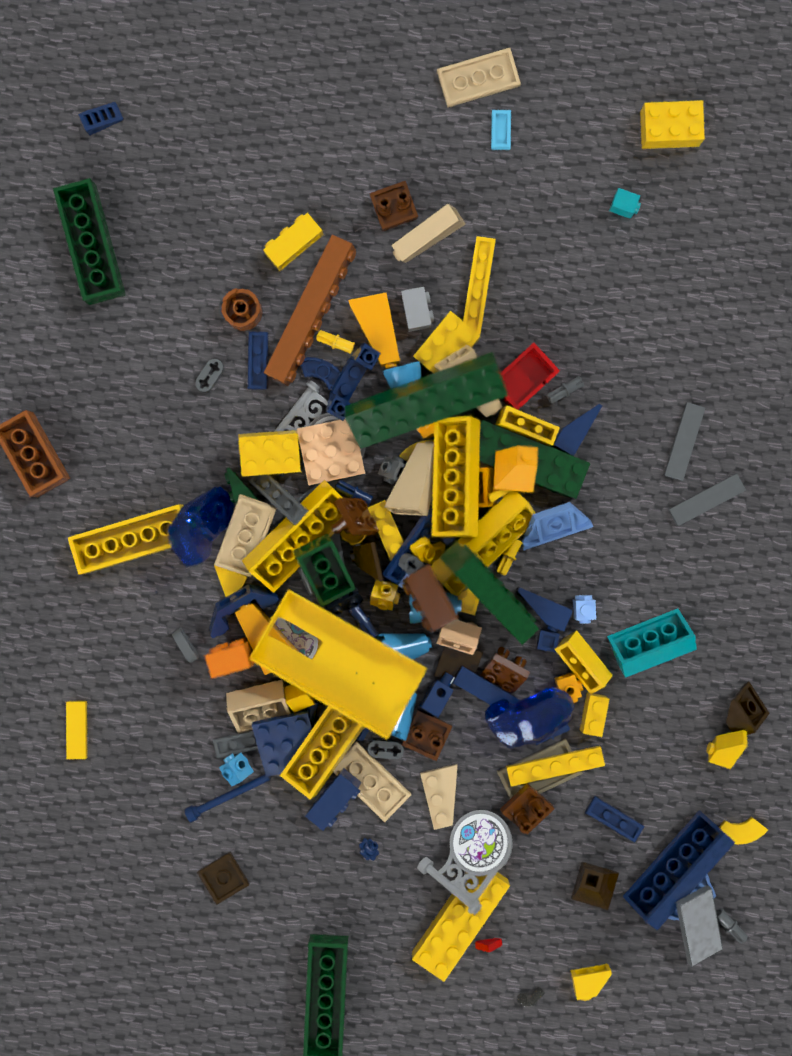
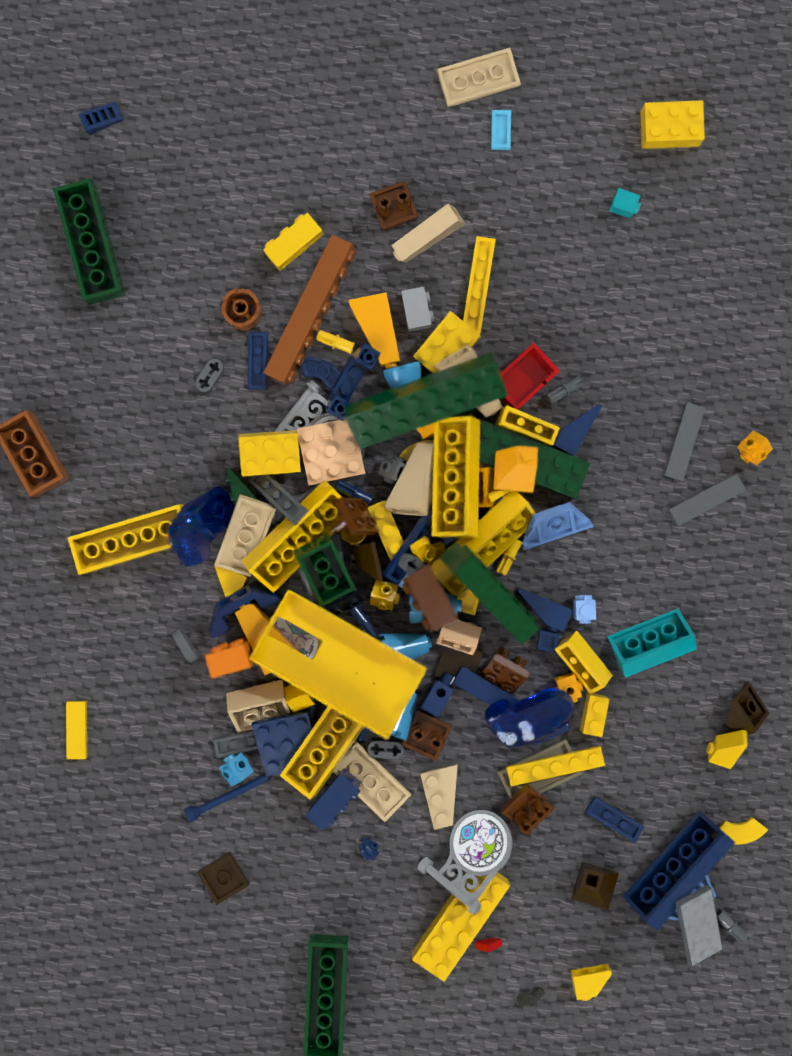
none -> light orange brick [737,430,773,466]

